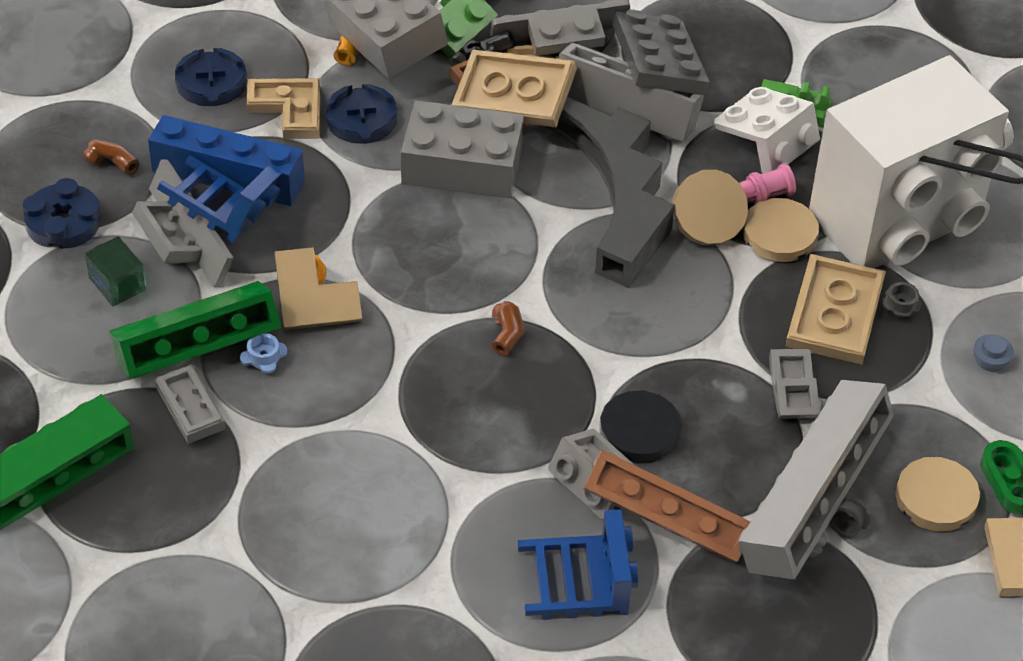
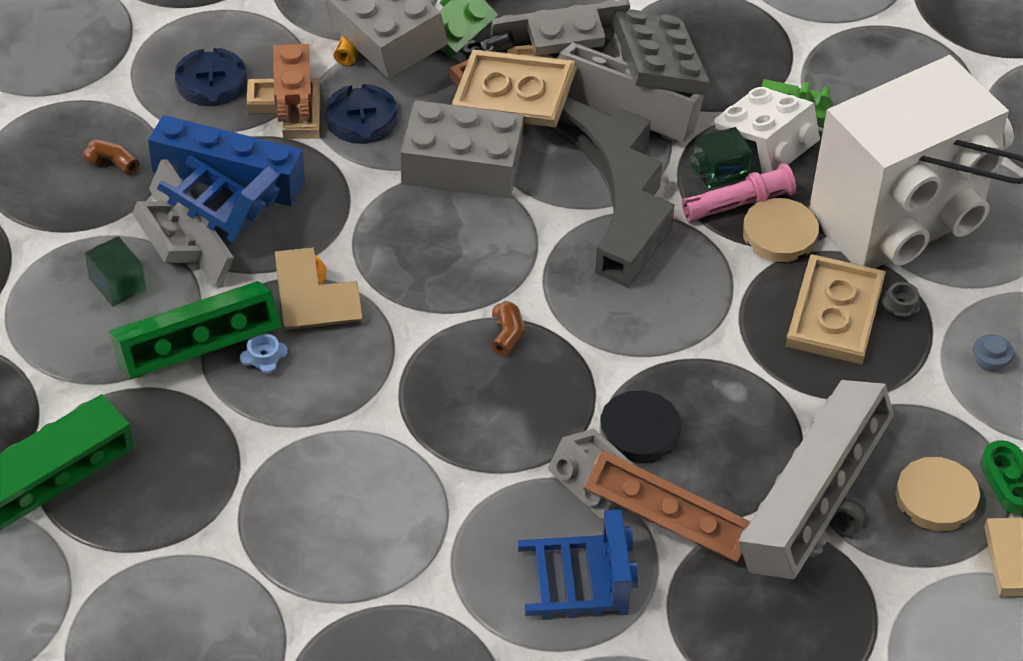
dark blue plate [23,178,101,249] -> none
light grey plate [154,364,226,444] -> none
tan tile [672,169,748,246] -> none
light grey slope [769,349,820,419] -> none
none -> nougat hinge [273,44,311,122]
none -> clear green brick [690,127,752,189]

